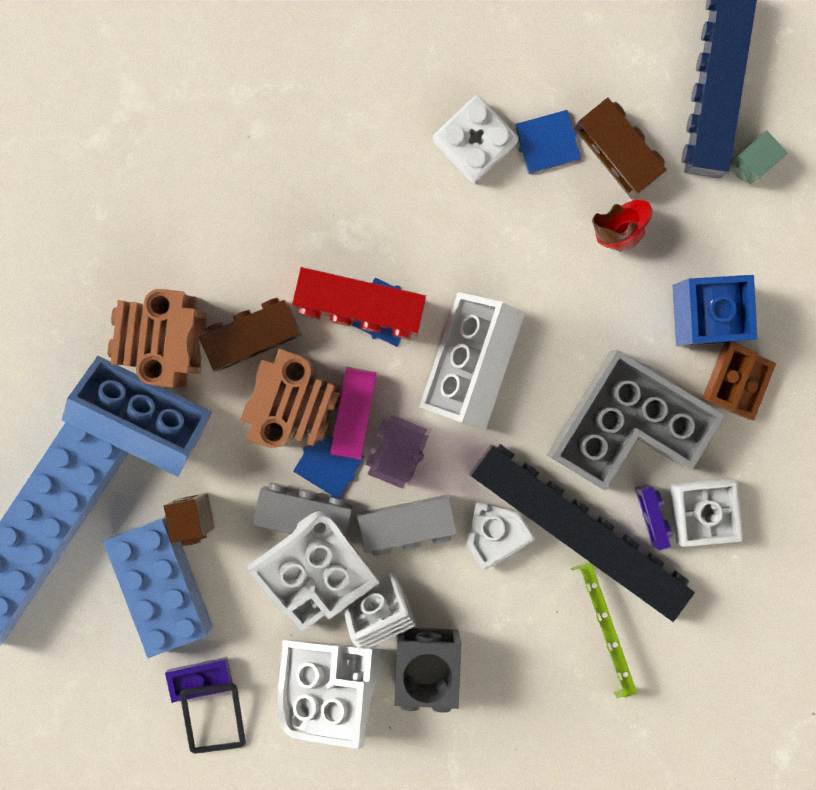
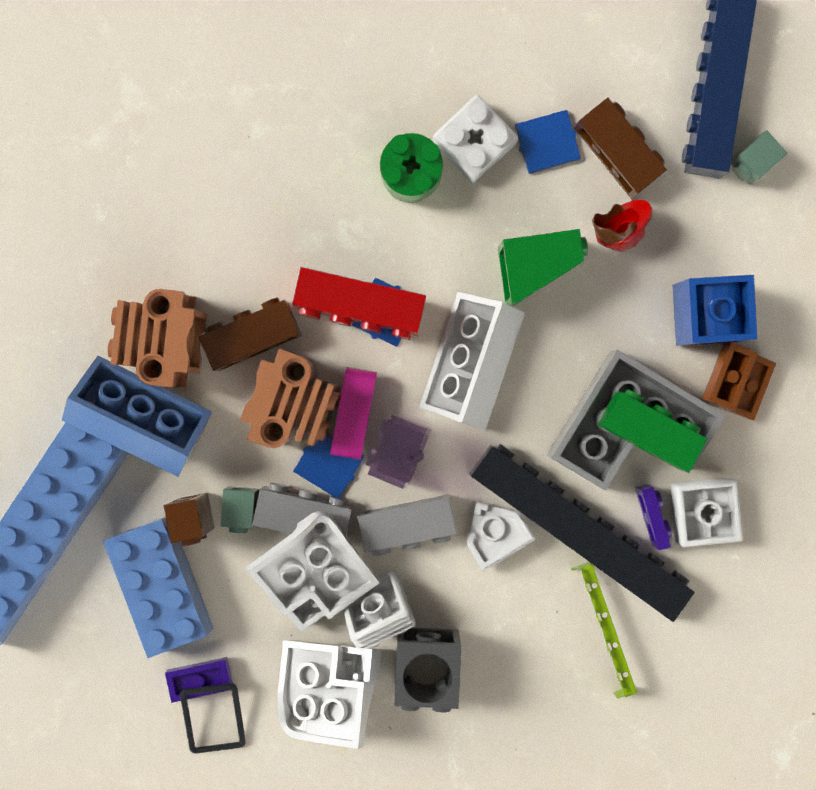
none -> sand green brick [220,486,259,533]
none -> green brick [380,133,443,203]
none -> green slope [498,229,588,307]
none -> green brick [597,389,708,473]

